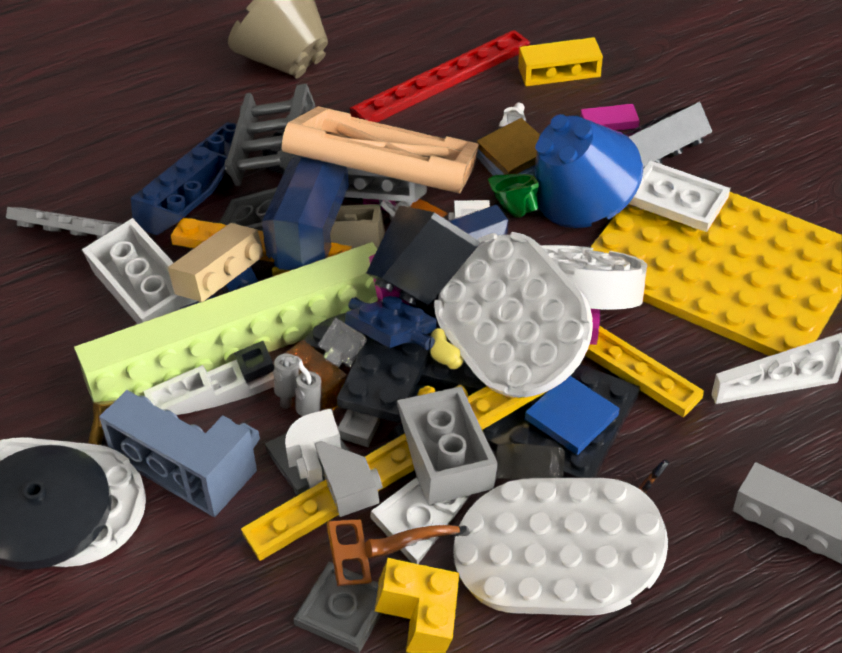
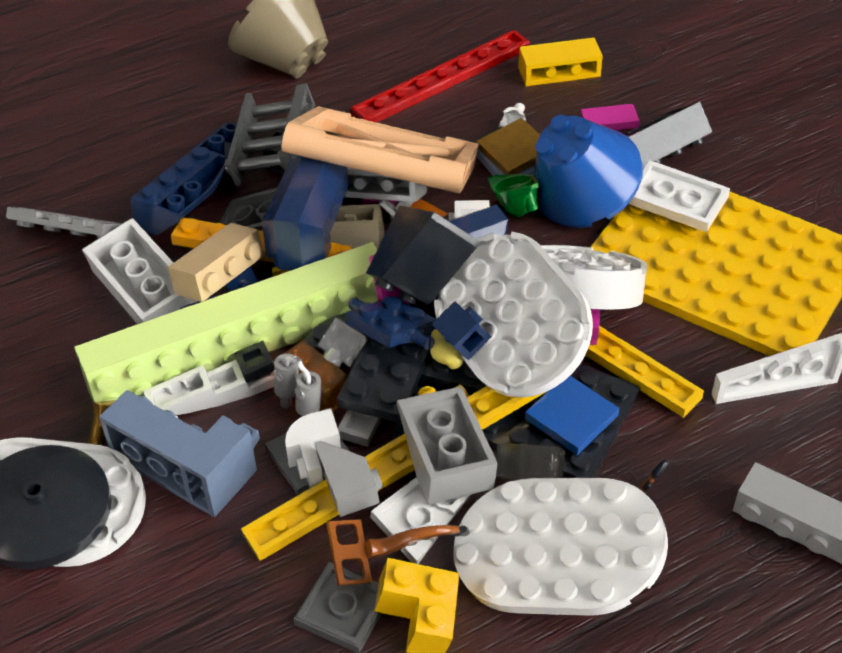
none -> dark blue brick [432,301,491,360]

